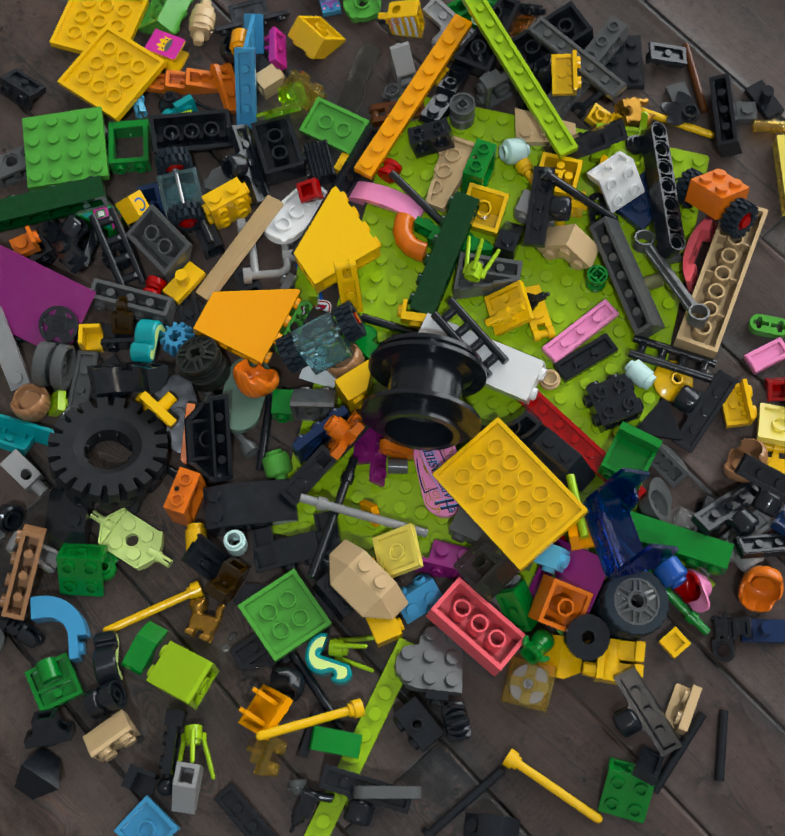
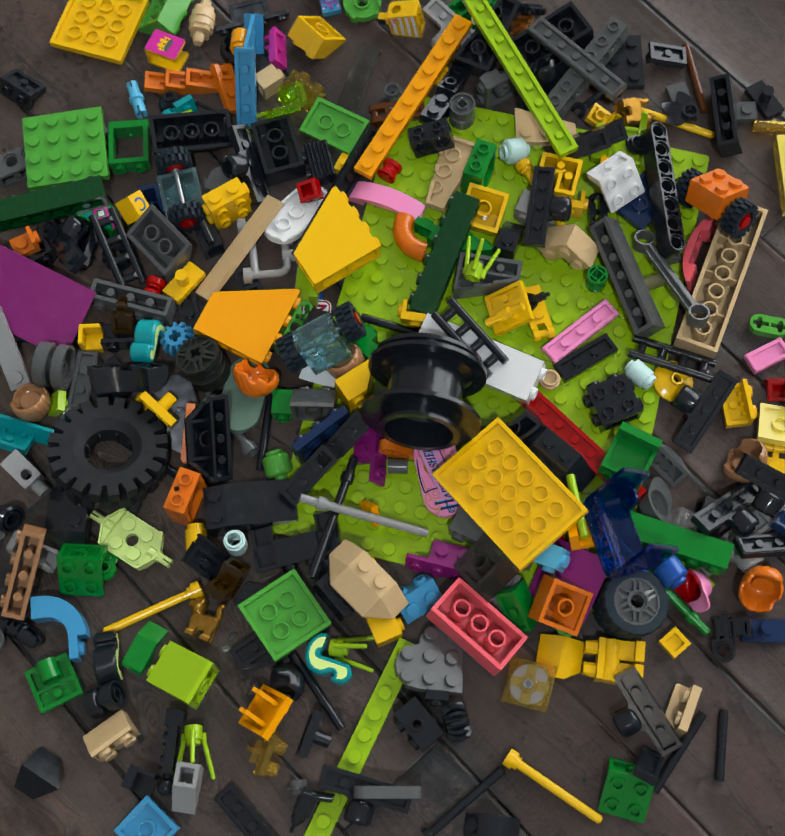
black brick [24,708,75,749] -> none
black wheel [39,306,79,345] -> none
yellow plate [57,24,167,121] -> none
yellow piece [256,698,365,741] -> none
dark grey plate [279,272,299,289] -> none
green slope [309,726,363,759] -> none
orange plant [323,410,365,460] -> none
yellow plate [333,258,364,313] -> none
light yellow tile [372,523,424,578] -> none
black bar [388,170,442,225] -> none
light grey slope [389,41,416,88] -> none
green animal [520,629,555,665] -> none
black bar [540,166,618,220] -> none
yellow bracket [551,50,581,96] -> none
black tile [564,614,610,661] -> none
black piece [636,399,682,441] -> none

